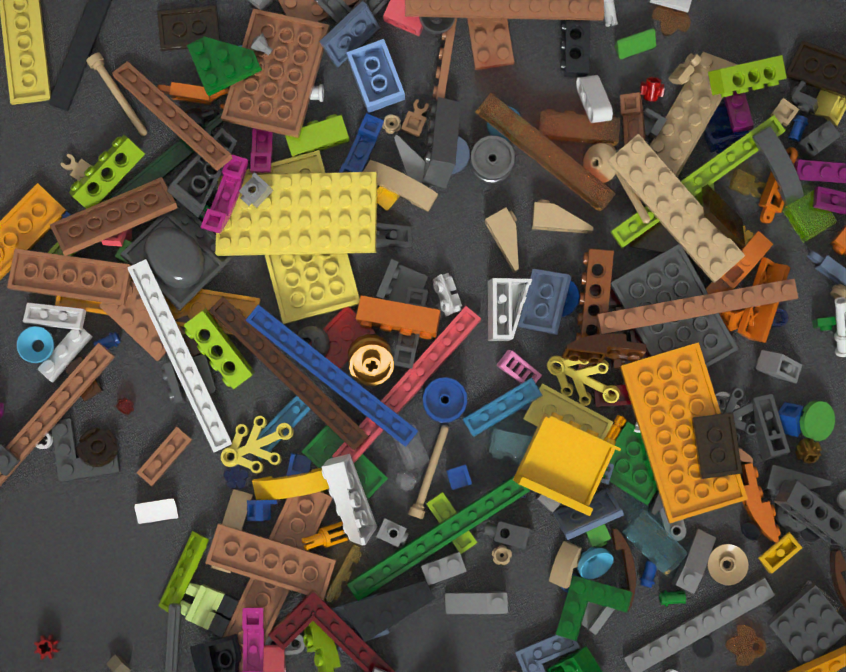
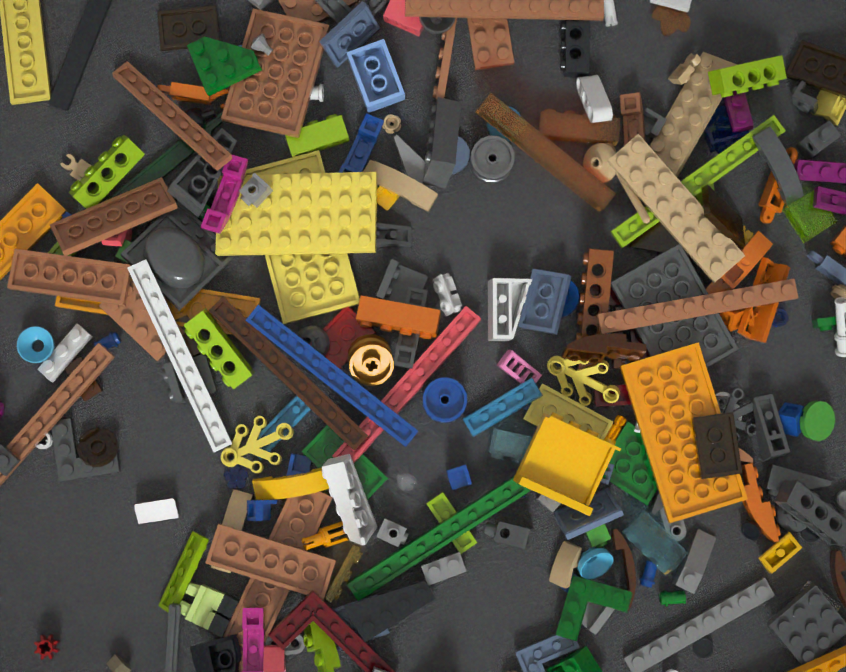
white plate [23,303,86,330] -> none
tan piece [86,52,147,136] -> none
clear red plate [115,397,134,416] -> none
nougat plate [137,427,193,486] -> none
dark pink slope [250,128,273,173] -> none
clear slope [394,425,430,471] -> none
medium nougat plate [401,99,429,137] -> none
tan piece [408,425,449,519] -> none
light grey slope [445,591,508,614] -> none
tan slope [485,208,519,273] -> none
tan plate [492,545,512,565] -> none
tan slope [531,200,593,234] -> none
bright green slope [614,28,656,59] -> none
red gear [640,77,665,102] -> none
tan dish [707,544,748,585] -> none
clear orange plate [725,624,767,666] -> none
clear yellow plate [729,169,766,198] -> none
light grey slope [756,350,802,384] -> none
tan plate [771,98,799,127] -> none
blue pin [788,115,809,142] -> none
pearl gold gear [795,438,822,463] -> none

